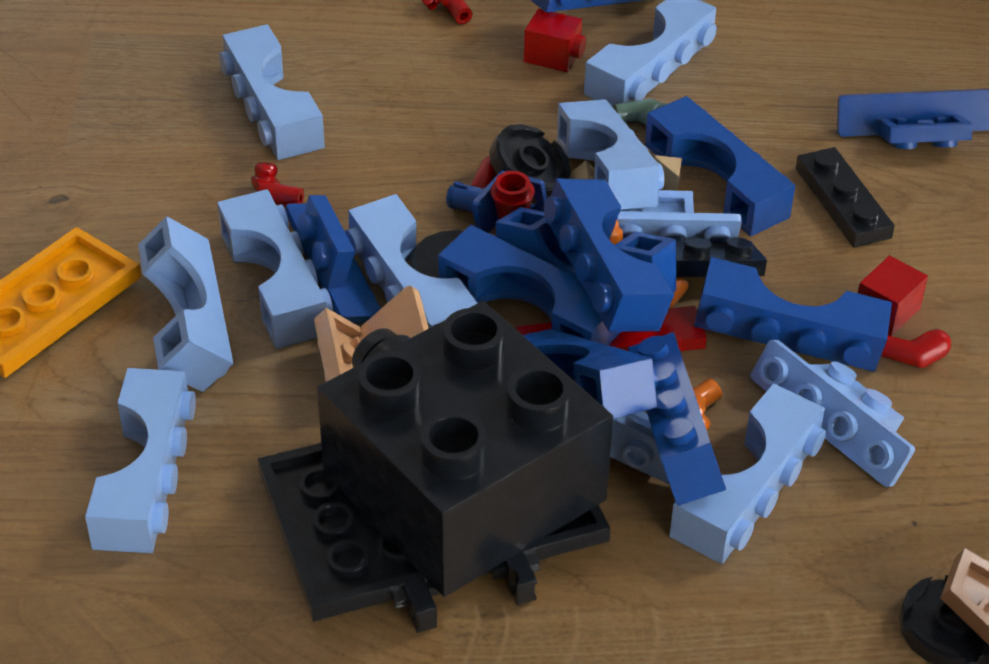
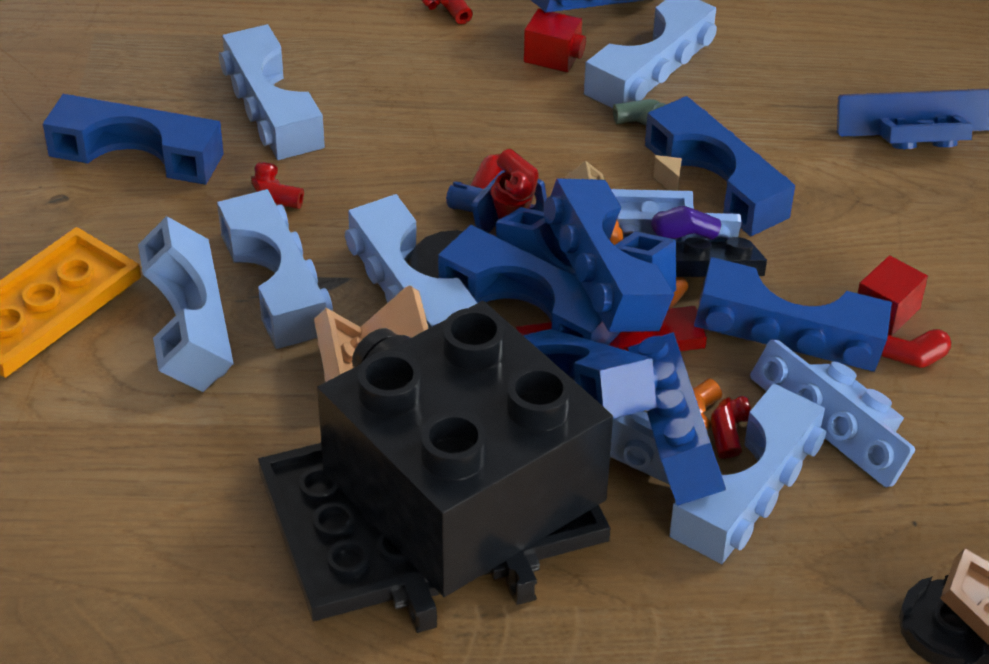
light blue arch [85,368,196,554] -> none
blue bracket [285,195,381,324] -> none
black tile [489,124,571,199] -> none
light blue arch [557,99,664,210] -> none
black plate [796,147,895,248] -> none
none -> blue arch [43,94,224,185]
none -> red arm [497,149,539,201]
none -> dark purple arm [651,206,721,240]
none -> red arm [710,396,752,459]

